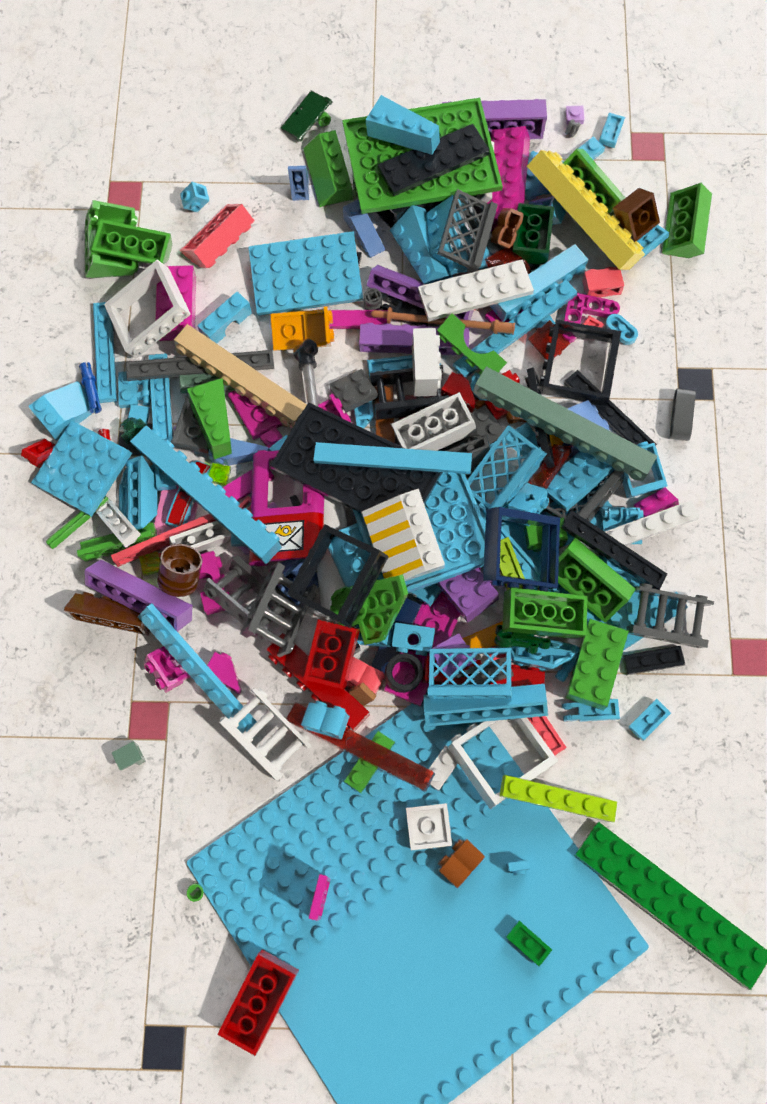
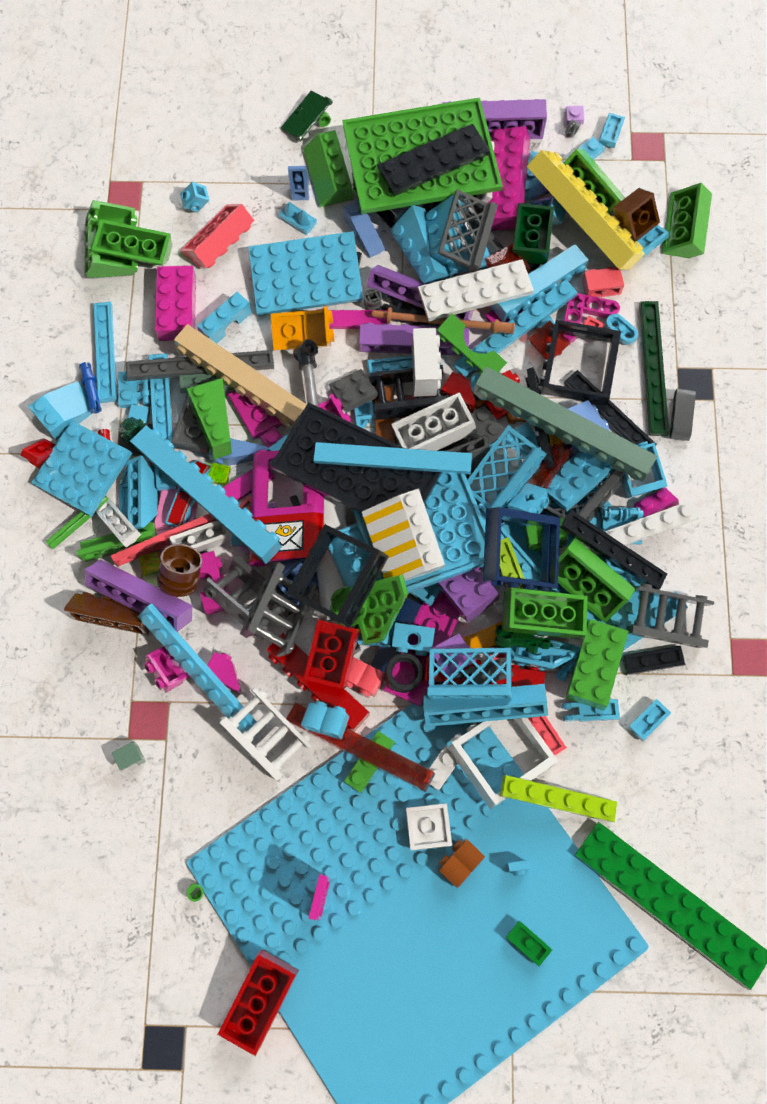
white window [104,260,191,358] -> none
medium nougat tile [349,682,376,706] -> none
medium azure wedge [366,95,440,155] -> none
dark orange brick [491,208,523,248] -> none
none -> medium azure tile [279,202,317,235]
none -> dark green tile [639,301,669,436]

